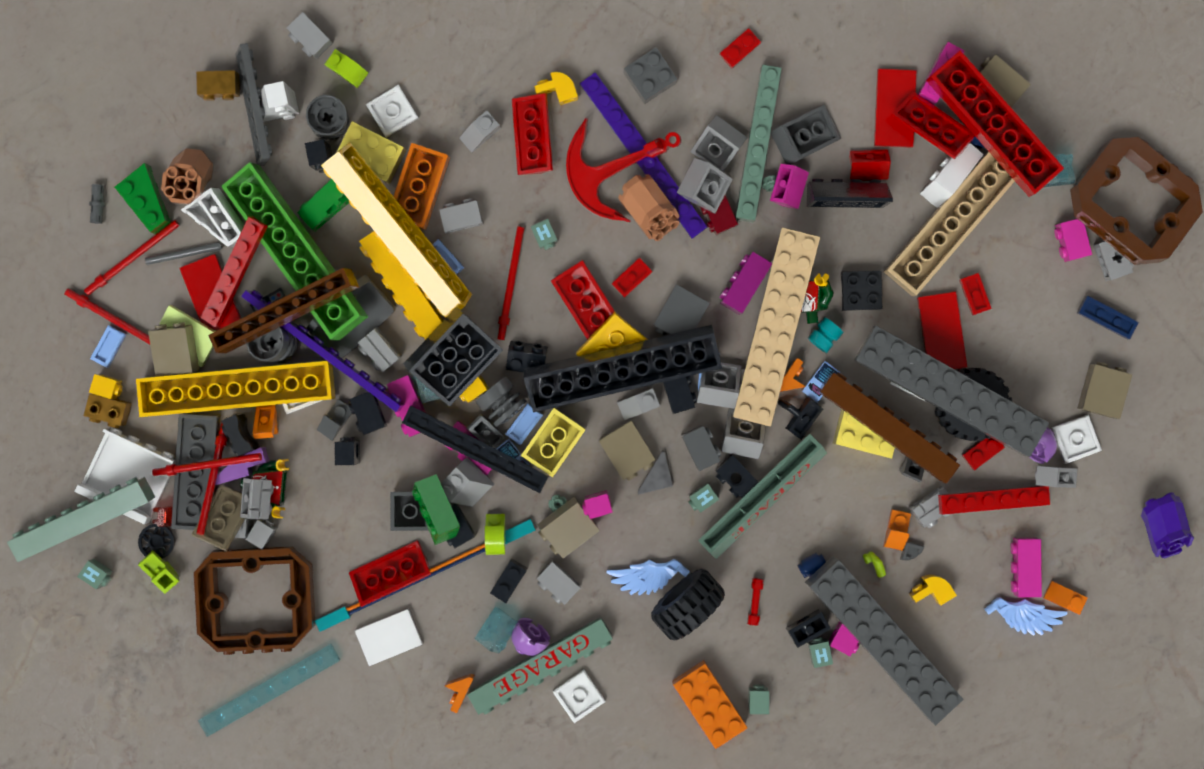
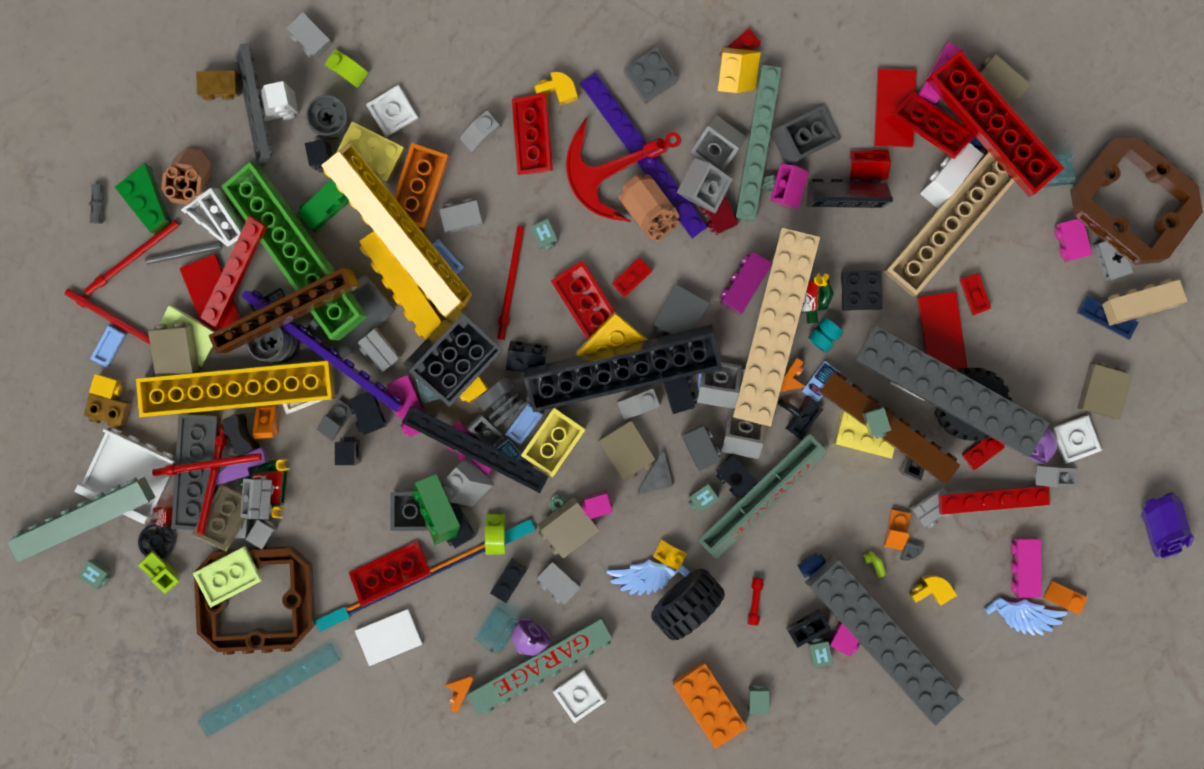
none -> yellowish green tile [193,546,263,608]
none -> yellow bracket [653,540,687,570]
none -> yellow slope [717,47,761,93]
none -> sand green brick [862,407,891,439]
none -> tan brick [1102,279,1187,326]

